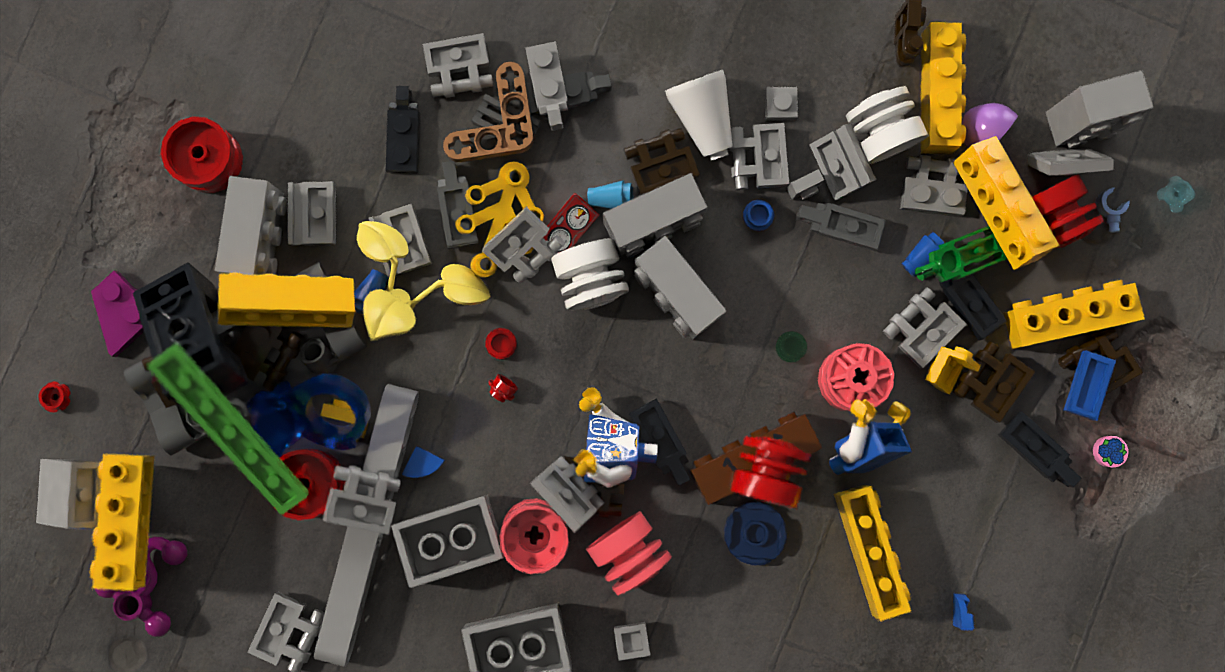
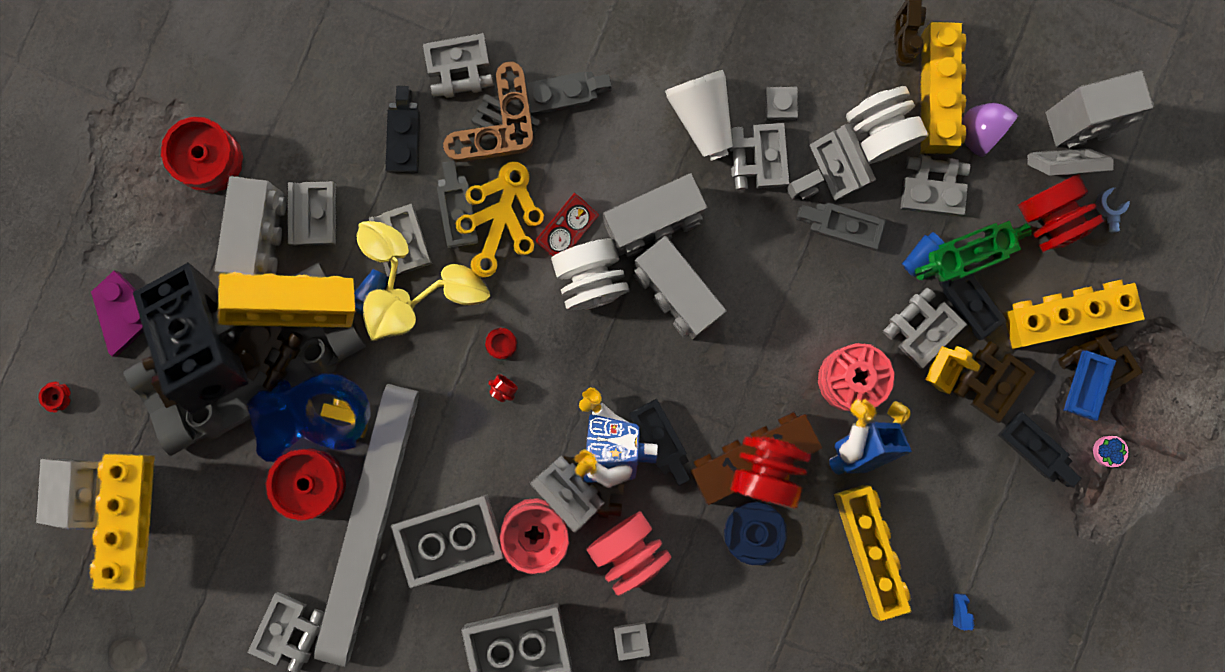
magenta piece [95,537,187,637] -> none
bright green plate [147,343,309,515] -> none
light grey plate [323,465,400,534] -> none
blue tile [402,446,445,478] -> none
light grey plate [482,206,565,283] -> none
light grey hinge [525,41,568,131] -> none
dark azure cone [587,180,634,209] -> none
dark brown plate [623,128,700,196] -> none
blue plate [743,200,774,231] -> none
clear green plate [775,331,807,363] -> none
yellow brick [953,136,1059,270] -> none
clear light blue plate [1157,176,1195,213] -> none

